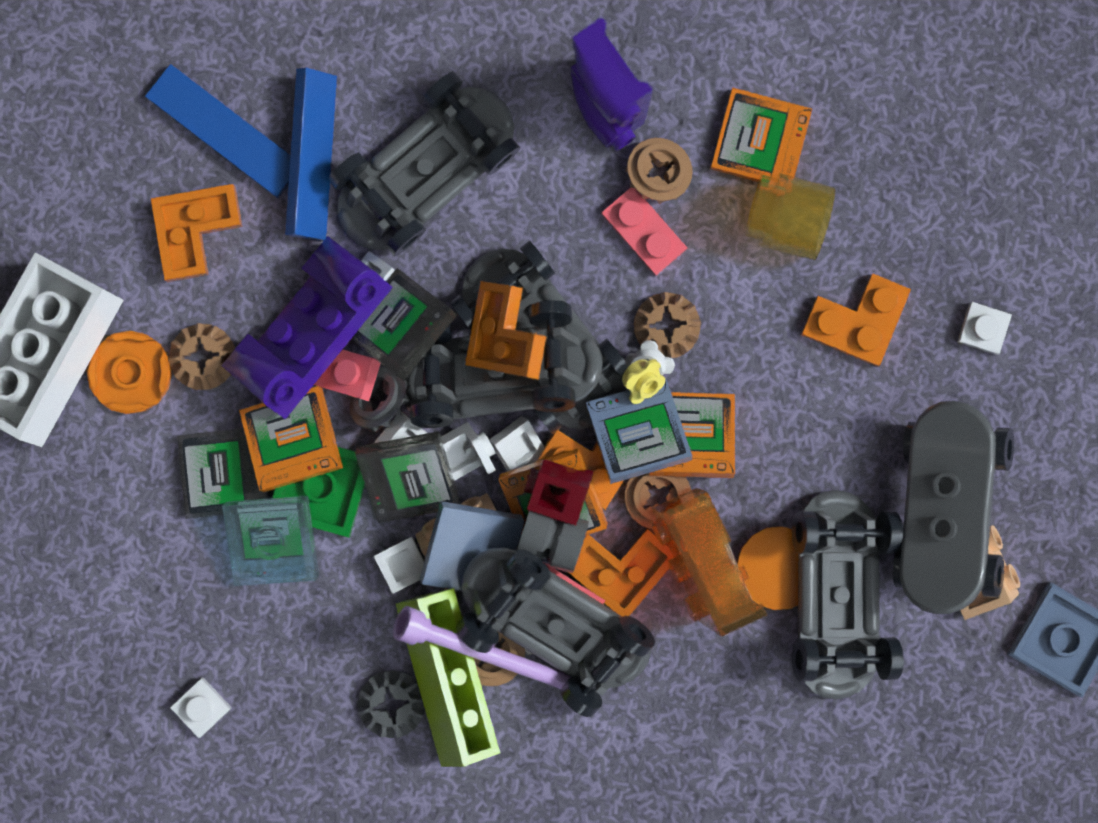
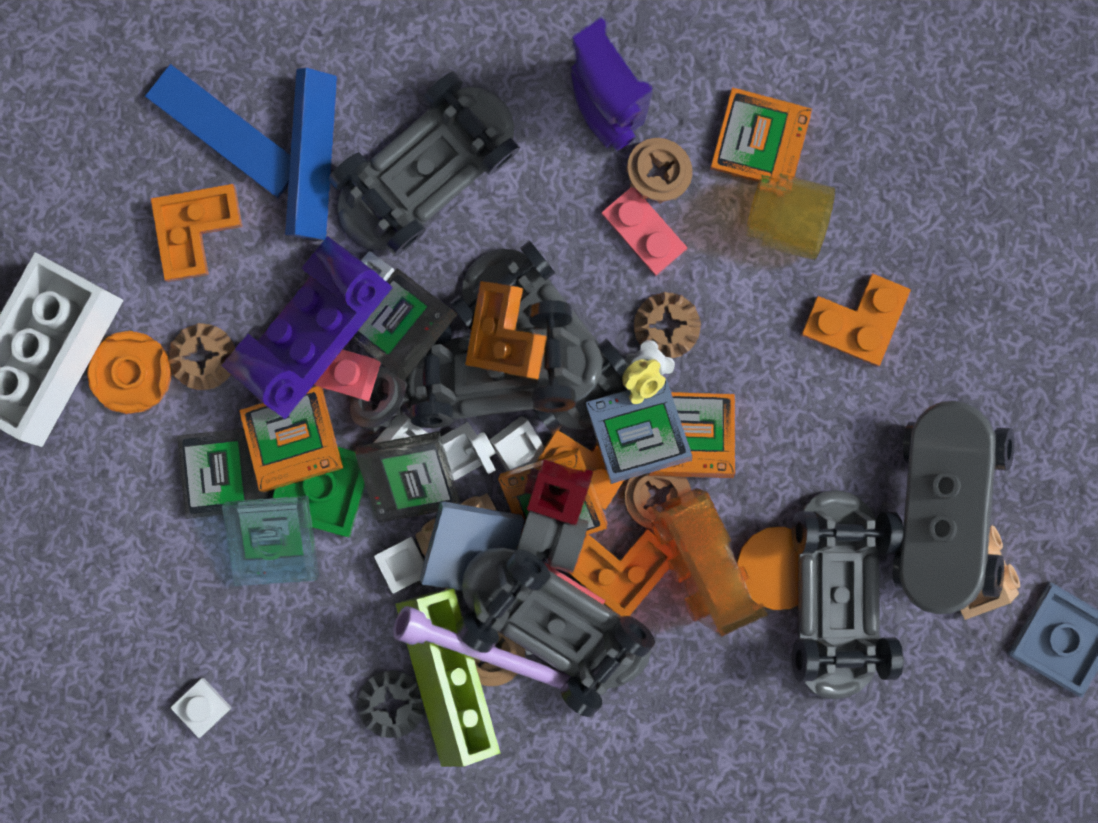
white plate [957,302,1012,355] -> none

